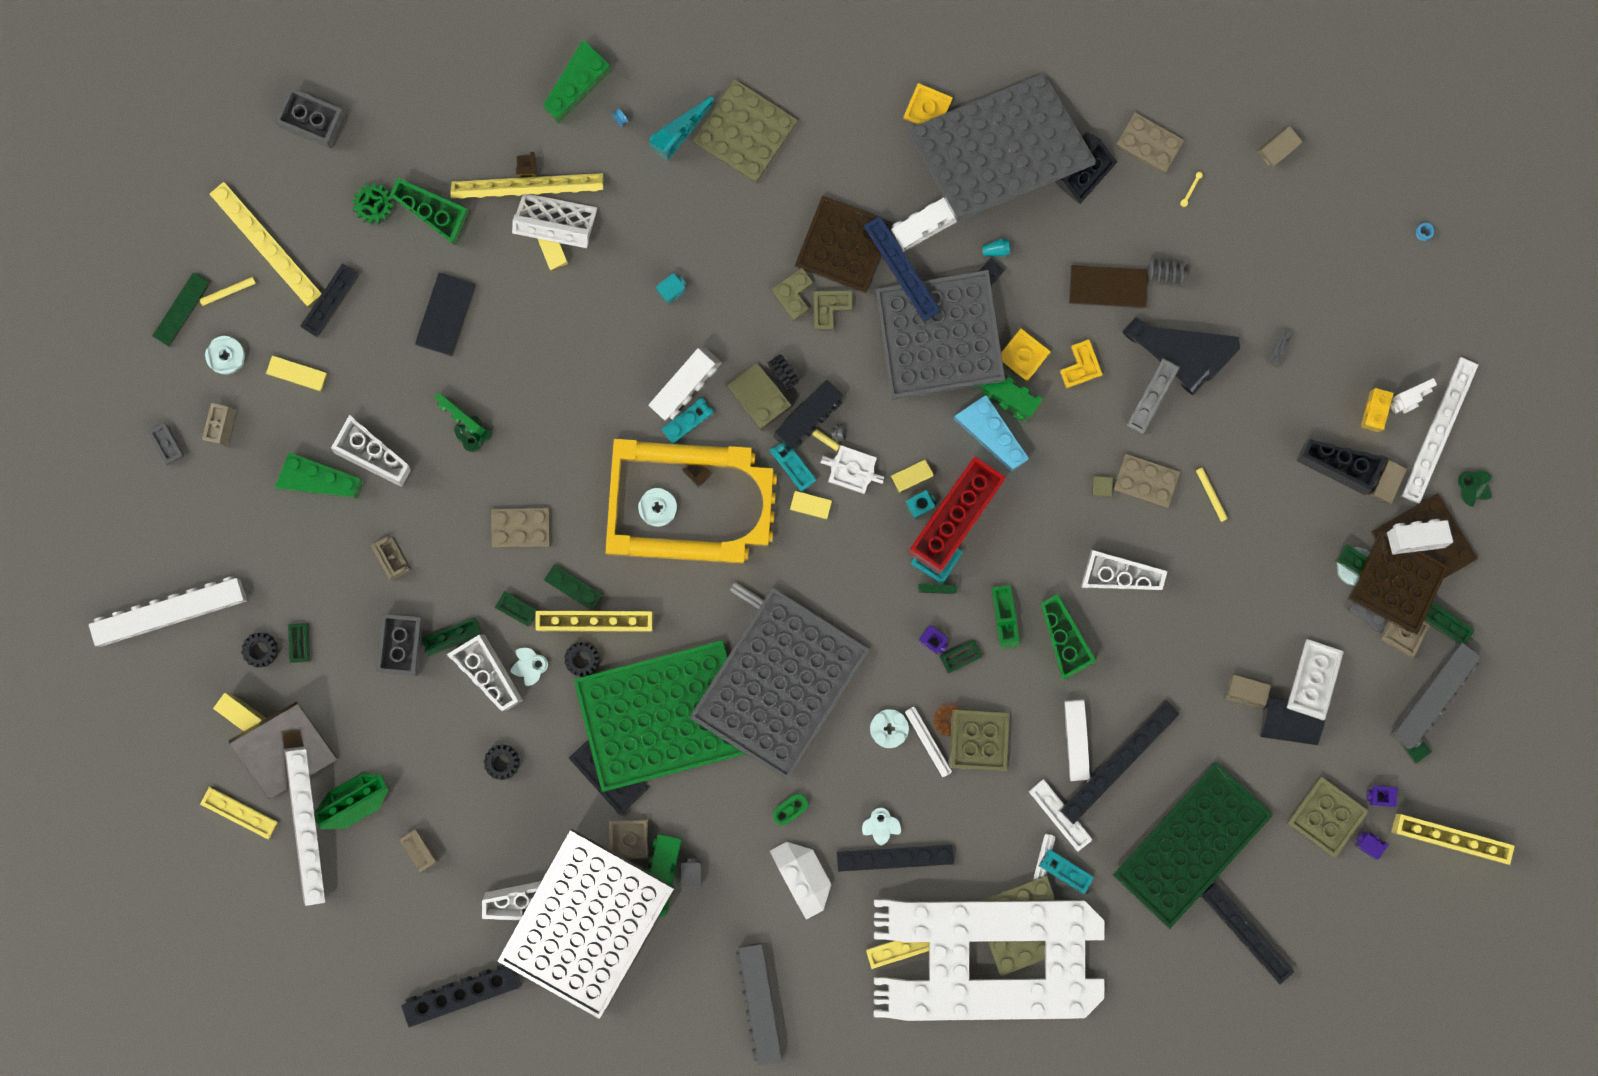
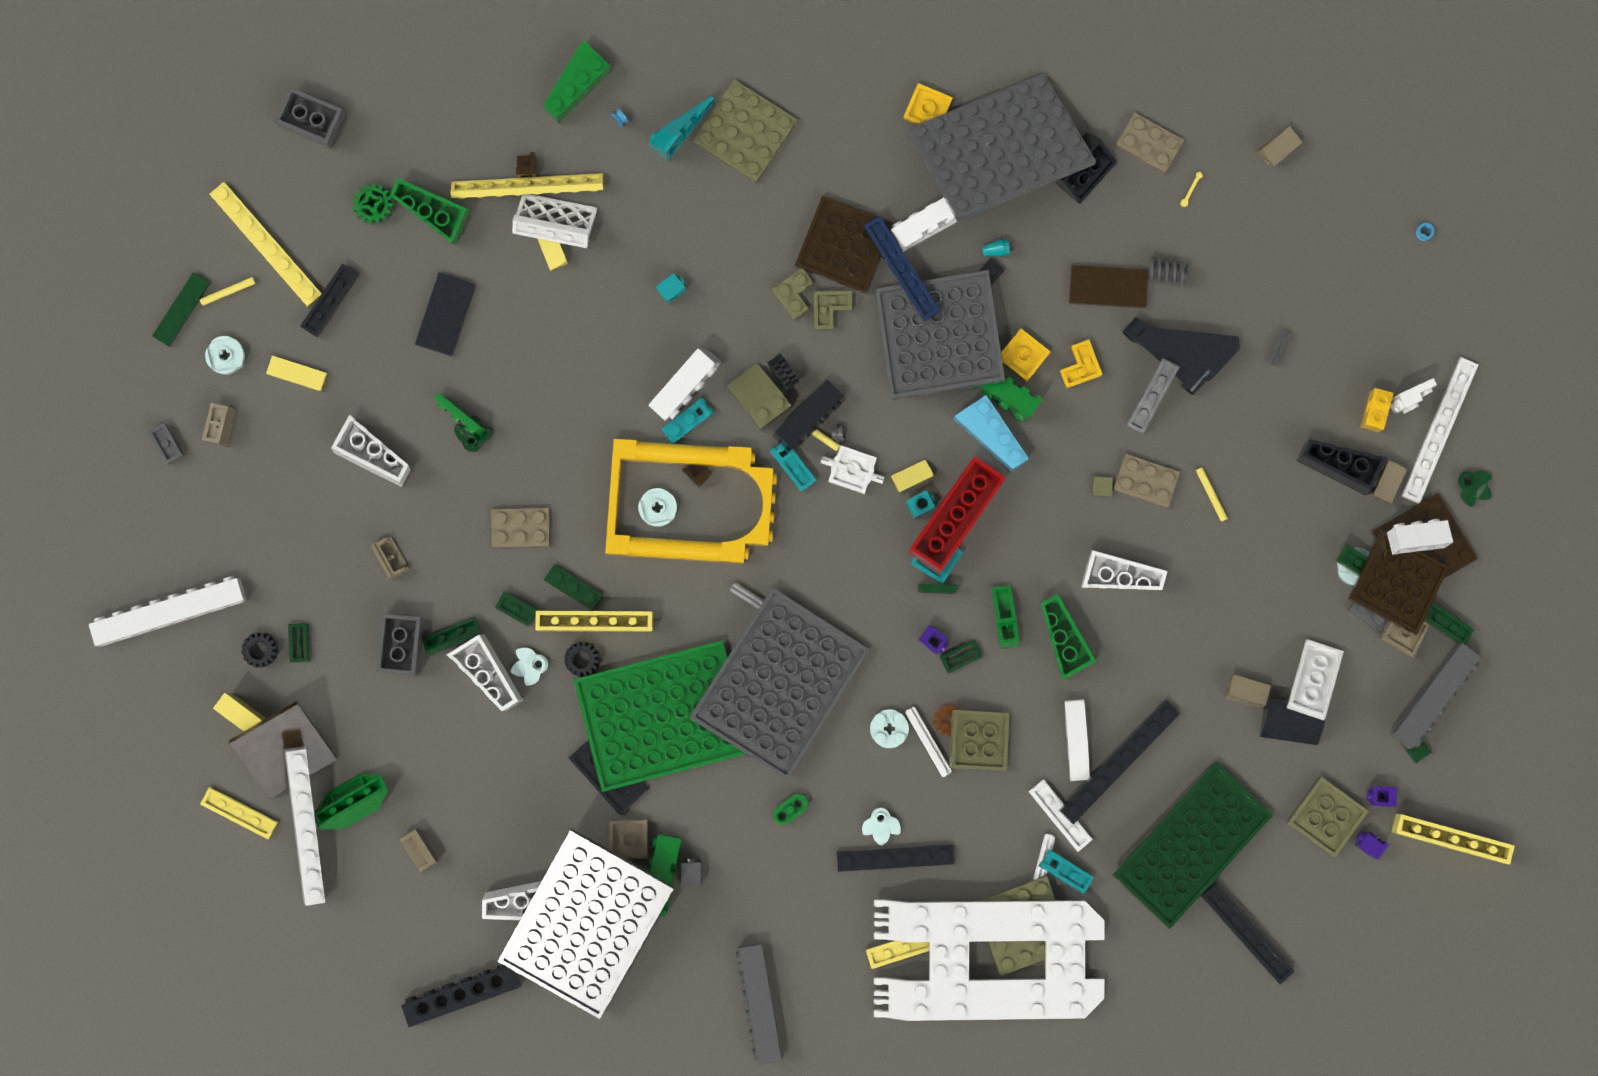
green wedge [275,452,364,499] -> none
black tyre [483,745,520,780] -> none
white wedge [770,842,831,919] -> none
light yellow tile [790,491,832,520] -> none

